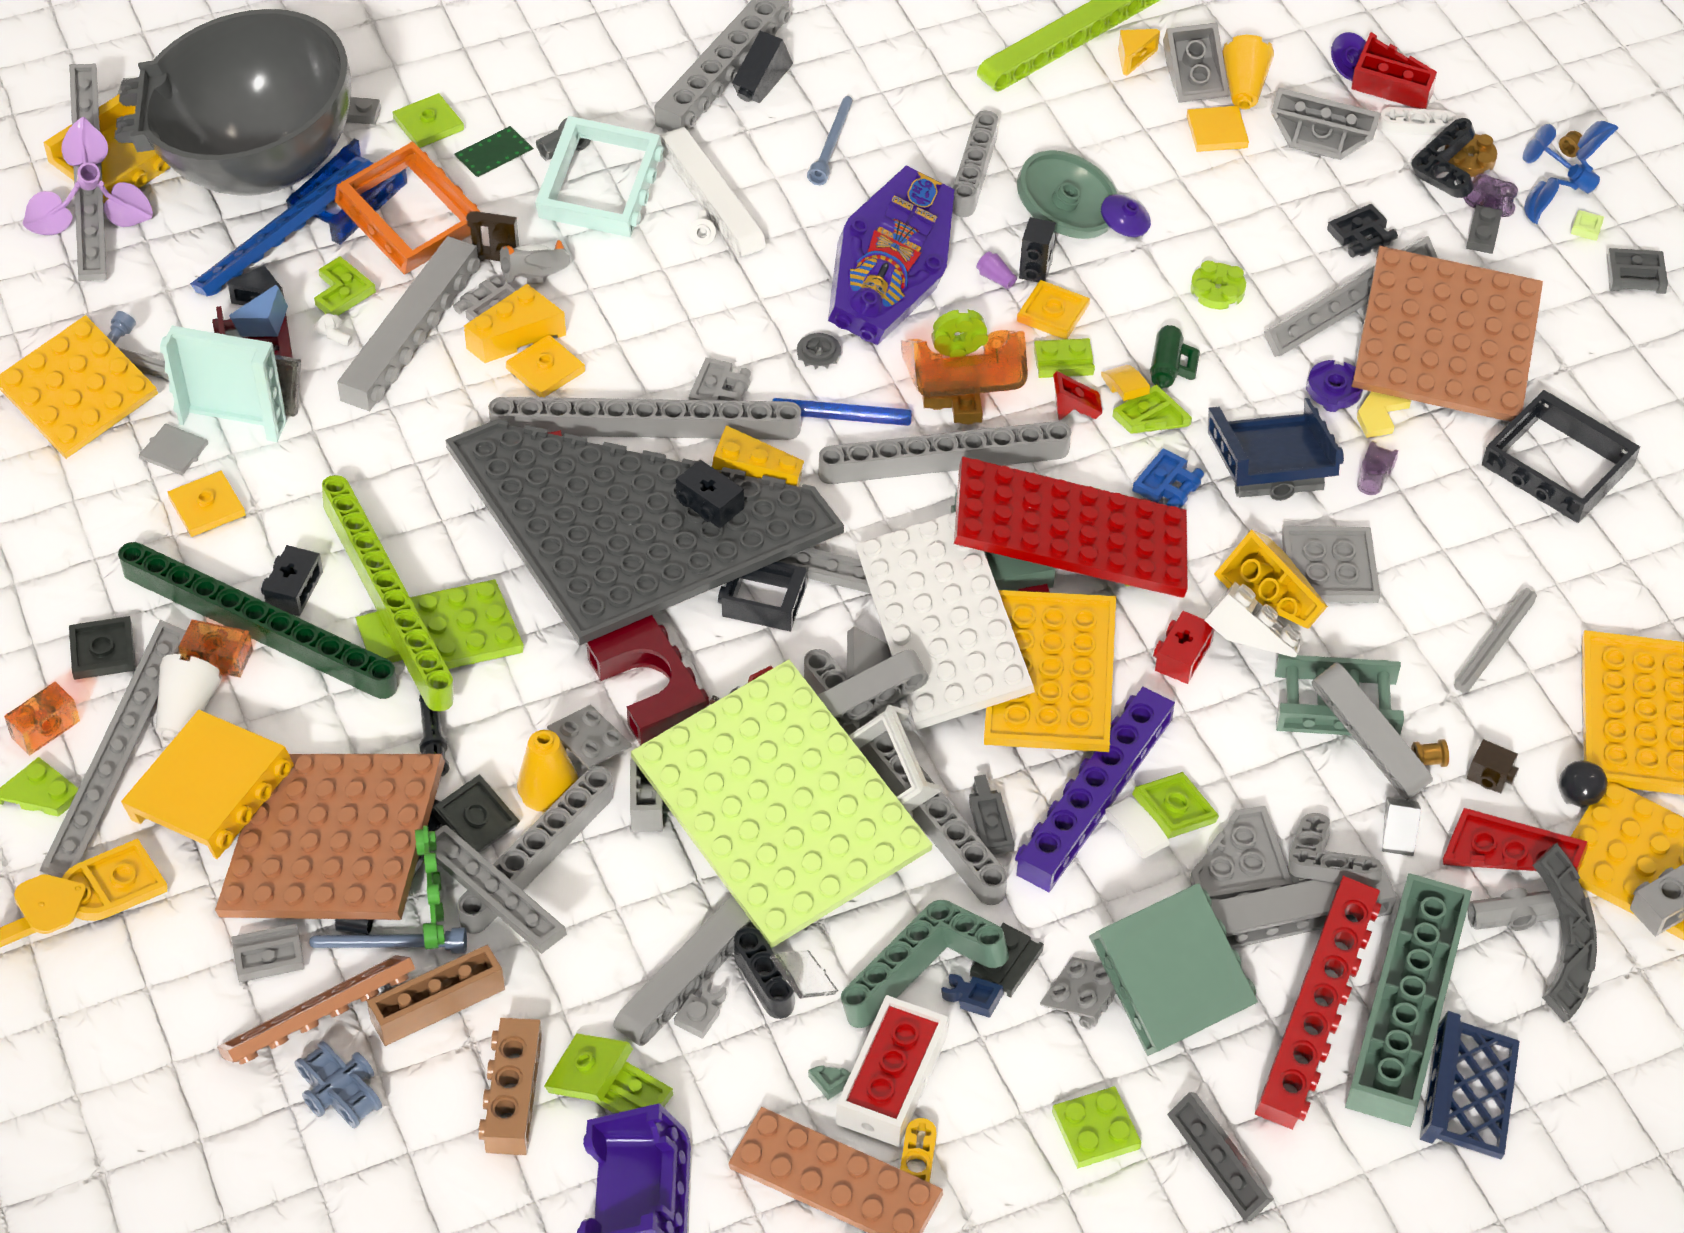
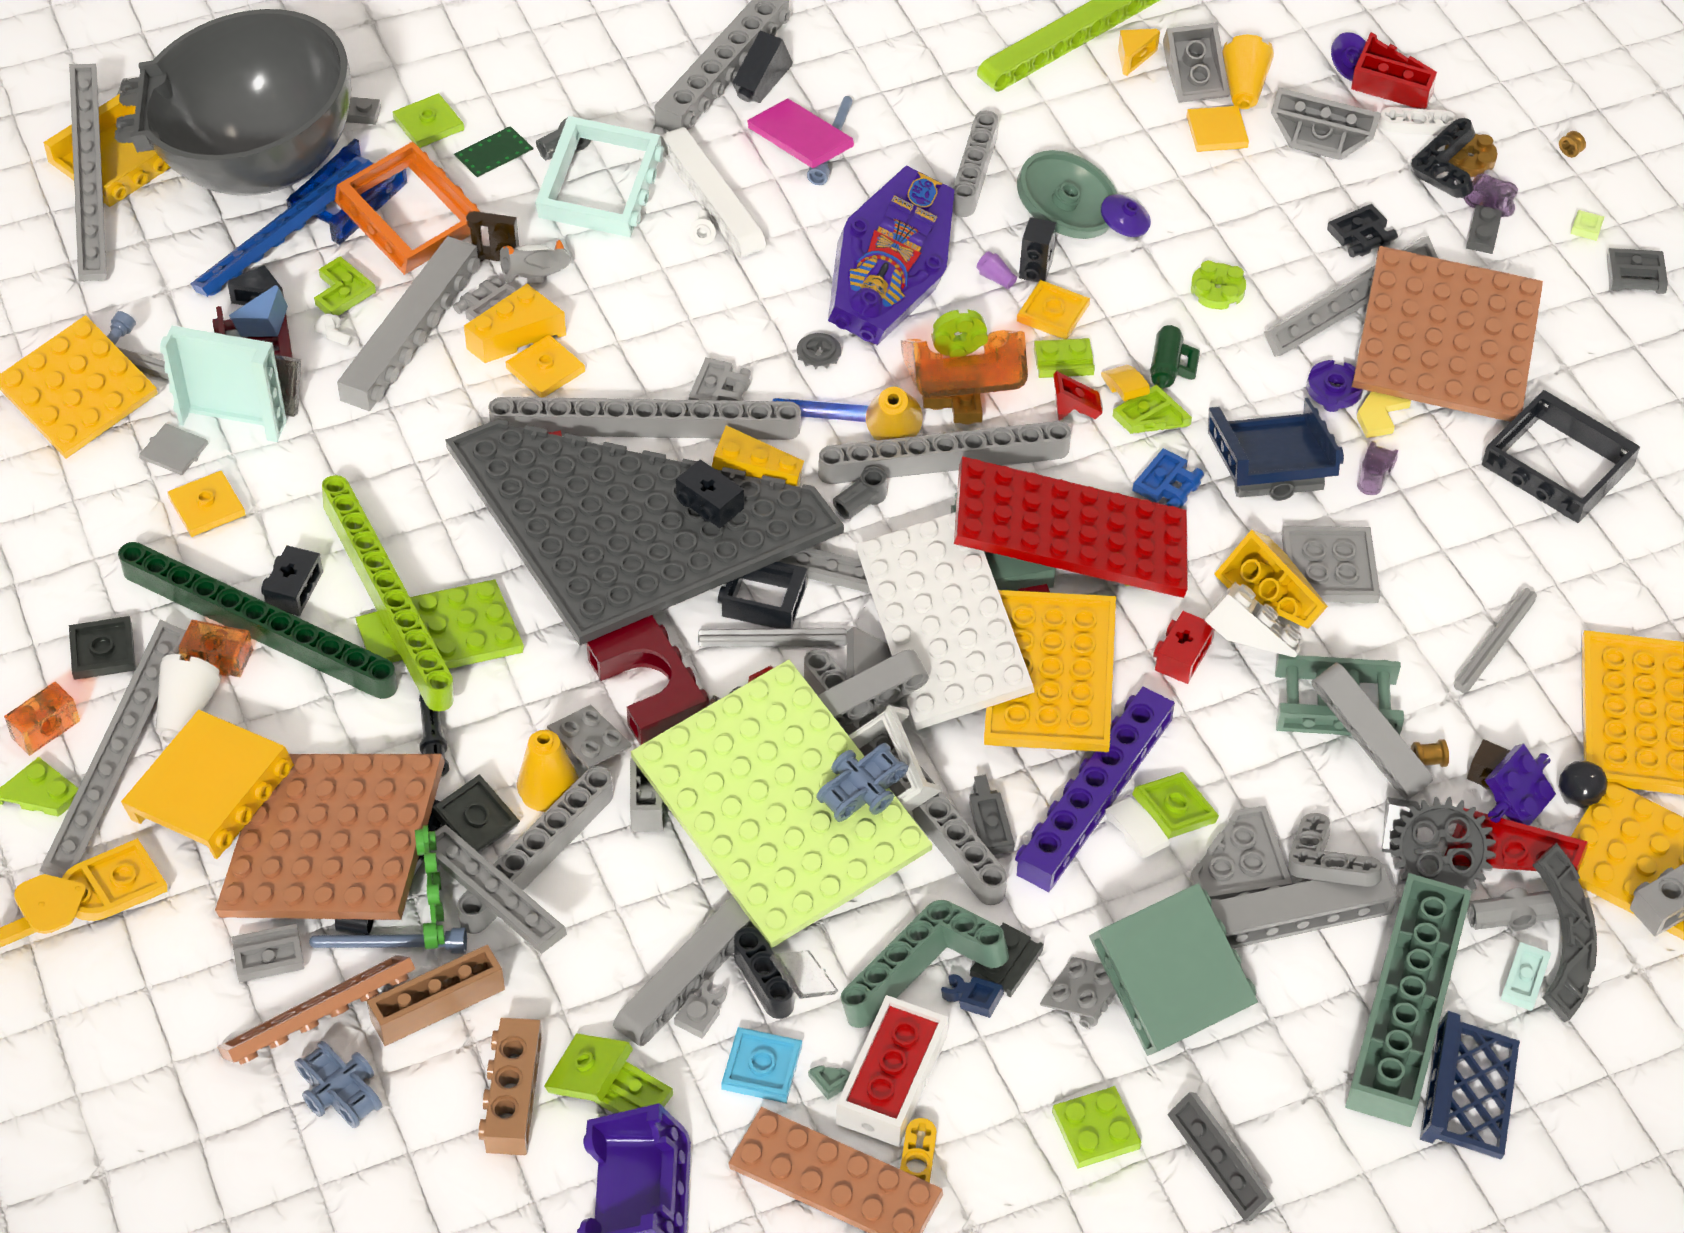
lavender plant [23,117,153,235] -> none
red brick [1255,876,1382,1130] -> none
blue plant [1522,121,1619,225] -> none
none -> light grey axle [698,628,847,647]
none -> medium azure tile [721,1027,802,1103]
none -> dark pink tile [747,99,854,169]
none -> sand blue axle [816,743,908,822]
none -> dark grey piece [833,466,887,519]
none -> yellow cone [866,387,923,440]
none -> dark grey gear [1390,796,1496,891]
none -> dark purple plate [1485,743,1556,826]
none -> light aqua plate [1500,942,1551,1011]

